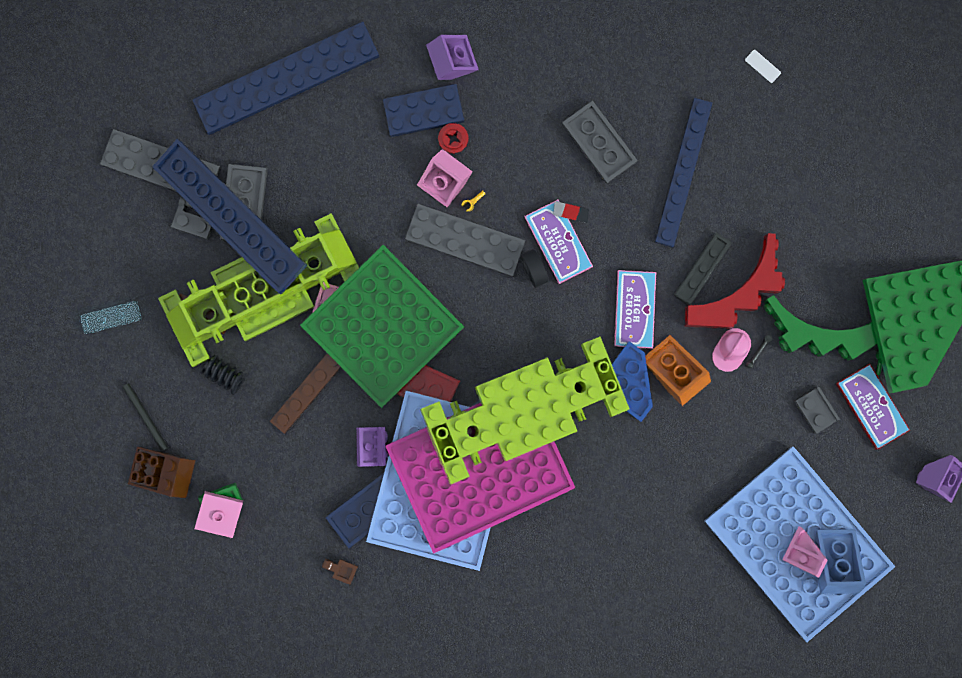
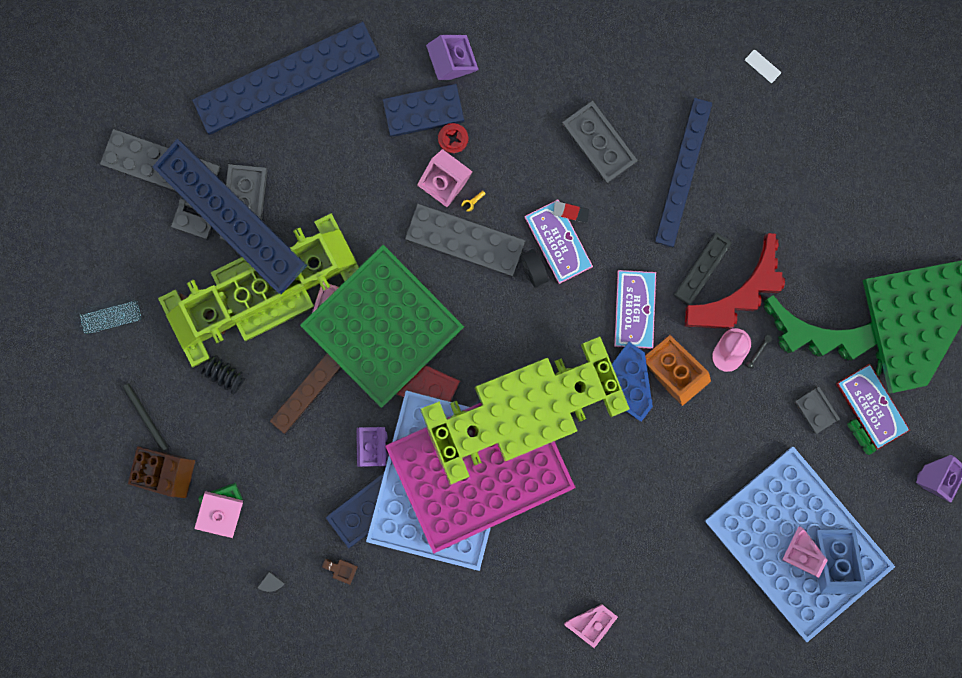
none -> dark grey tile [258,571,285,592]
none -> bright pink wing [564,604,618,648]
none -> green axle [847,419,876,455]

